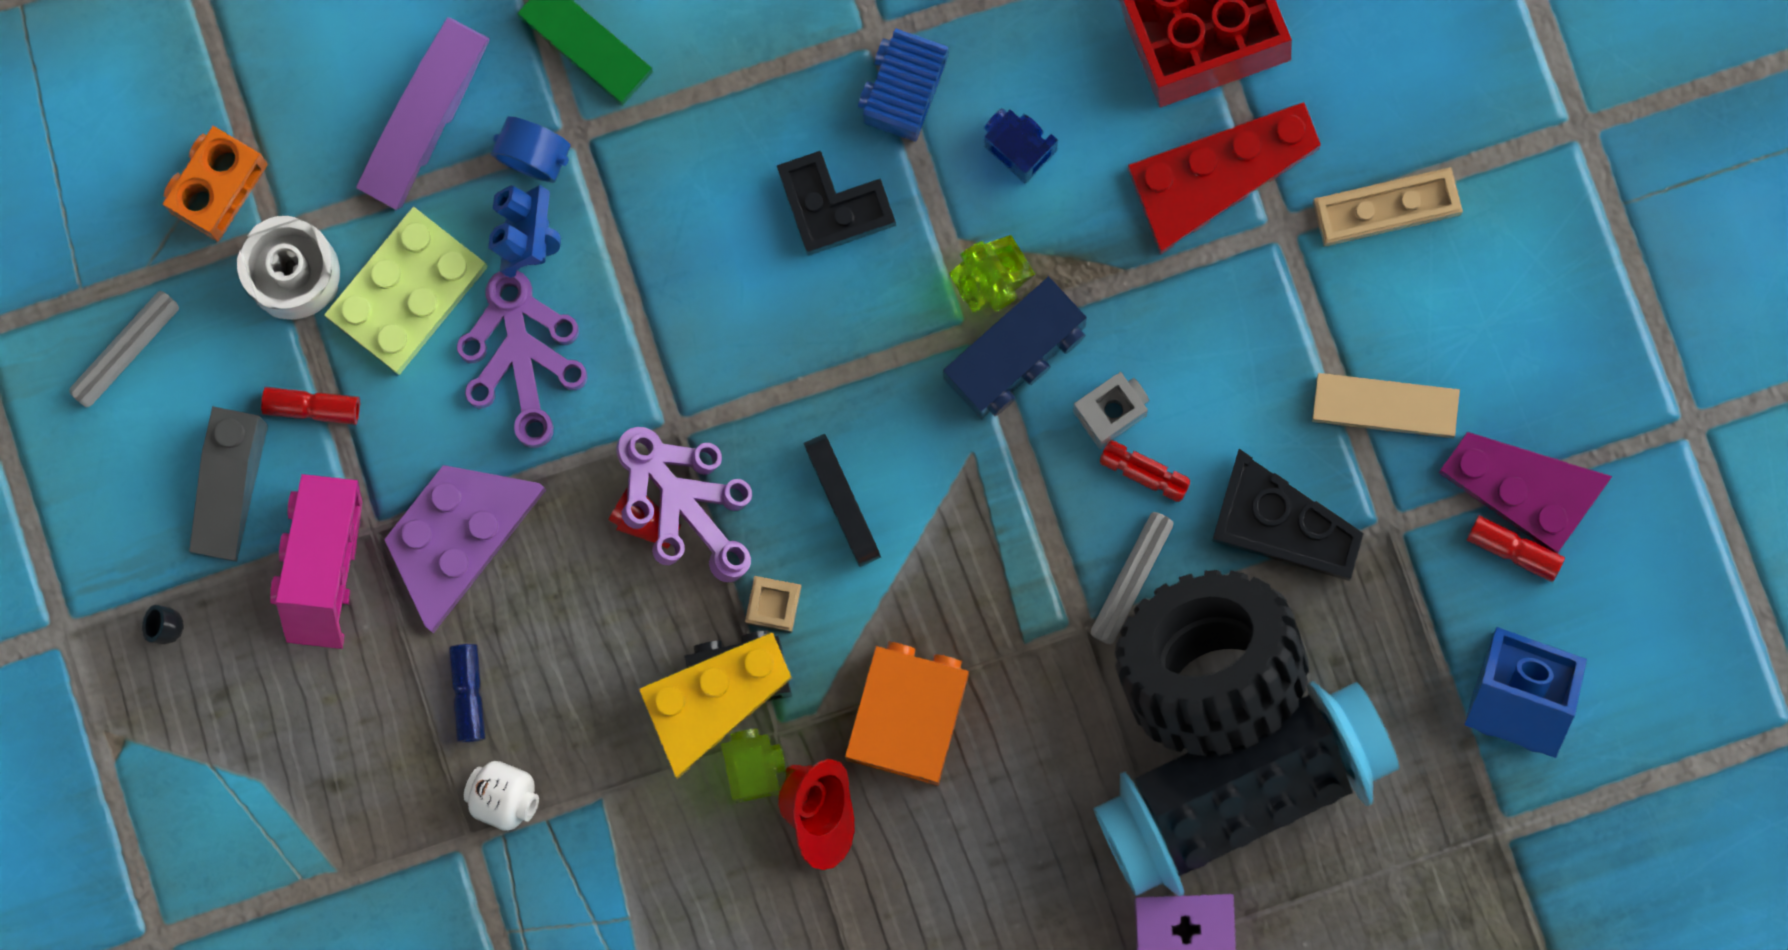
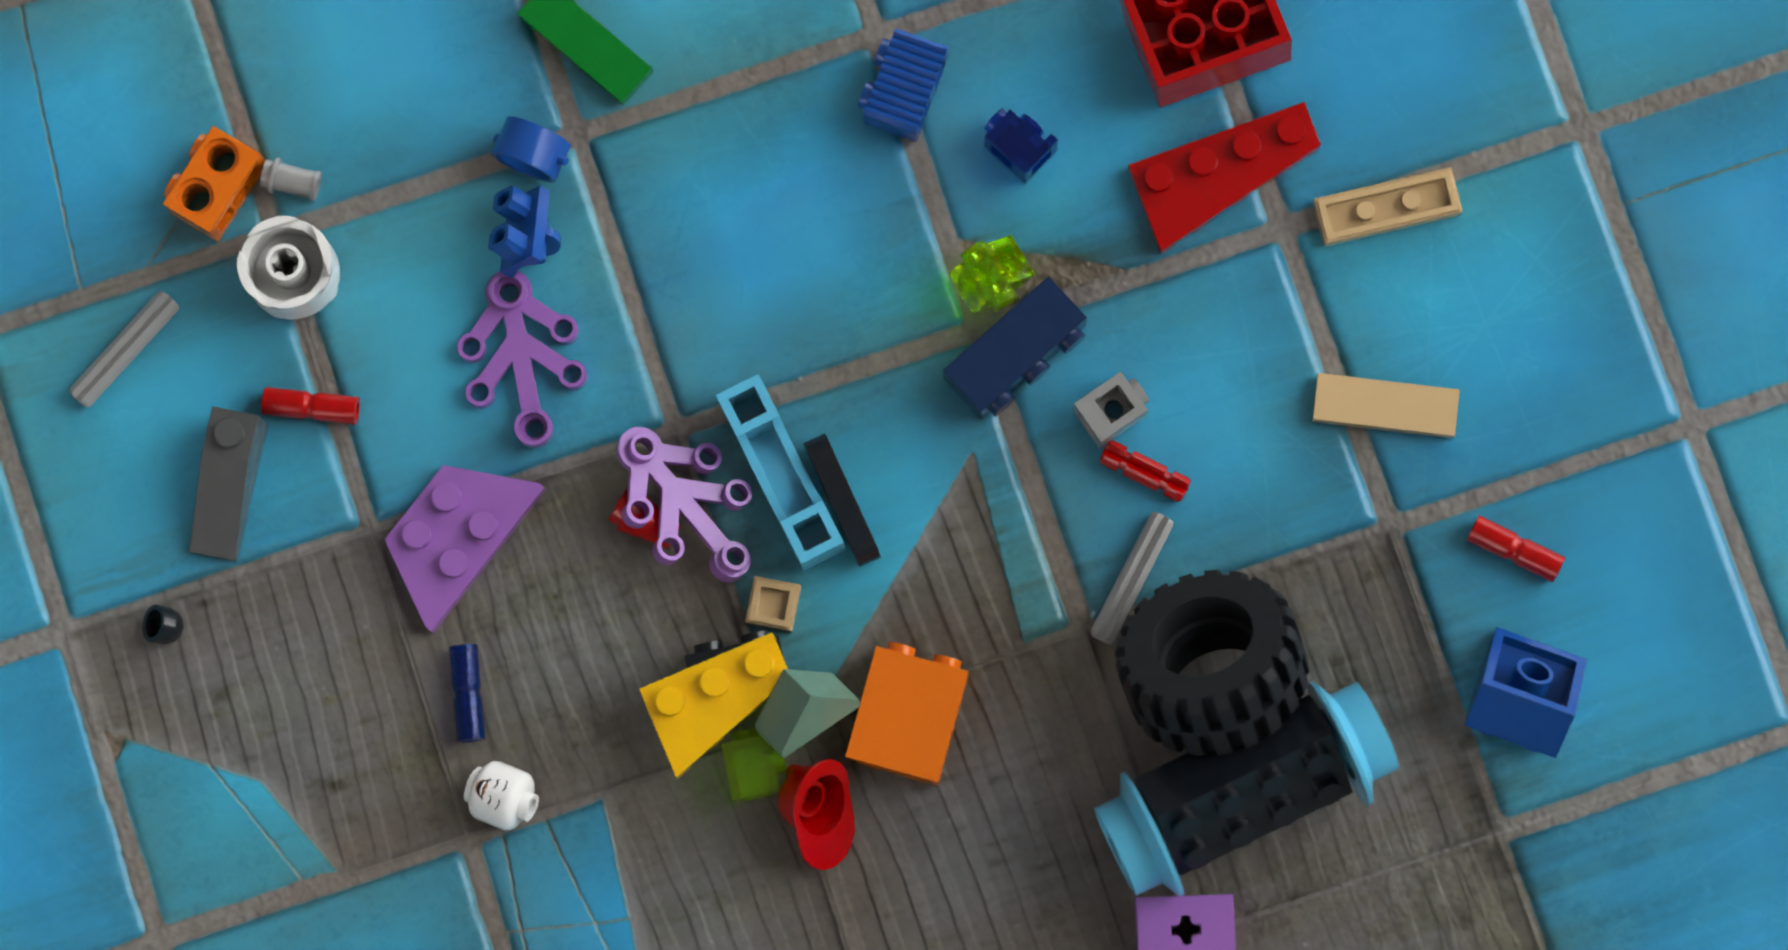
dark pink wedge [270,474,363,649] -> none
yellowish green plate [324,206,488,375] -> none
medium lavender slope [356,17,490,210] -> none
black plate [776,150,896,256] -> none
black wing [1212,449,1364,581] -> none
magenta wing [1438,432,1612,553] -> none
none -> light grey pin [260,157,322,201]
none -> medium azure arch [716,374,846,572]
none -> sand green slope [755,669,861,759]

